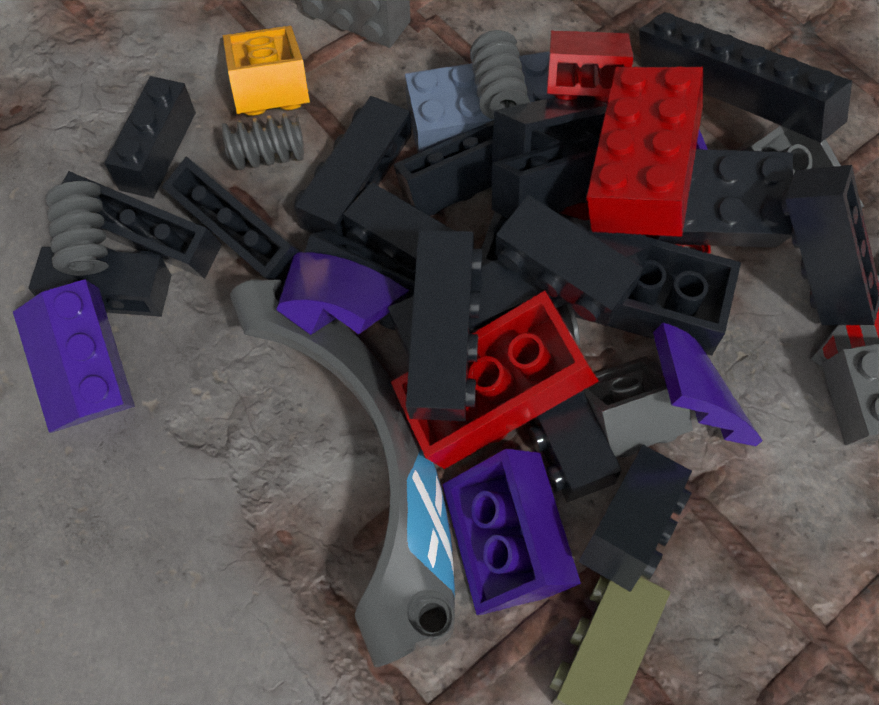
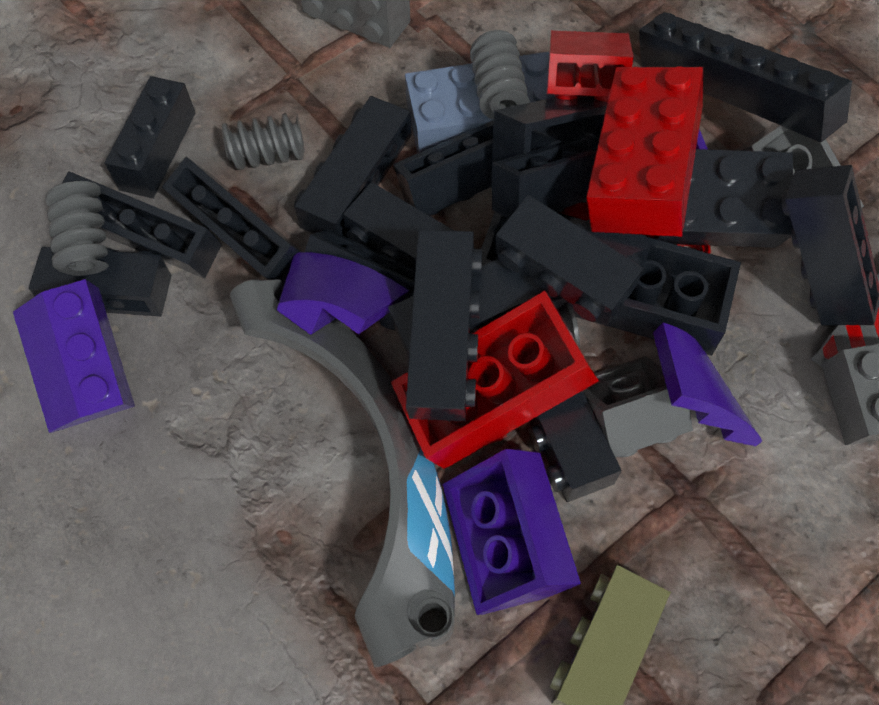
light orange slope [223,25,310,116] -> none
black brick [578,444,692,592] -> none

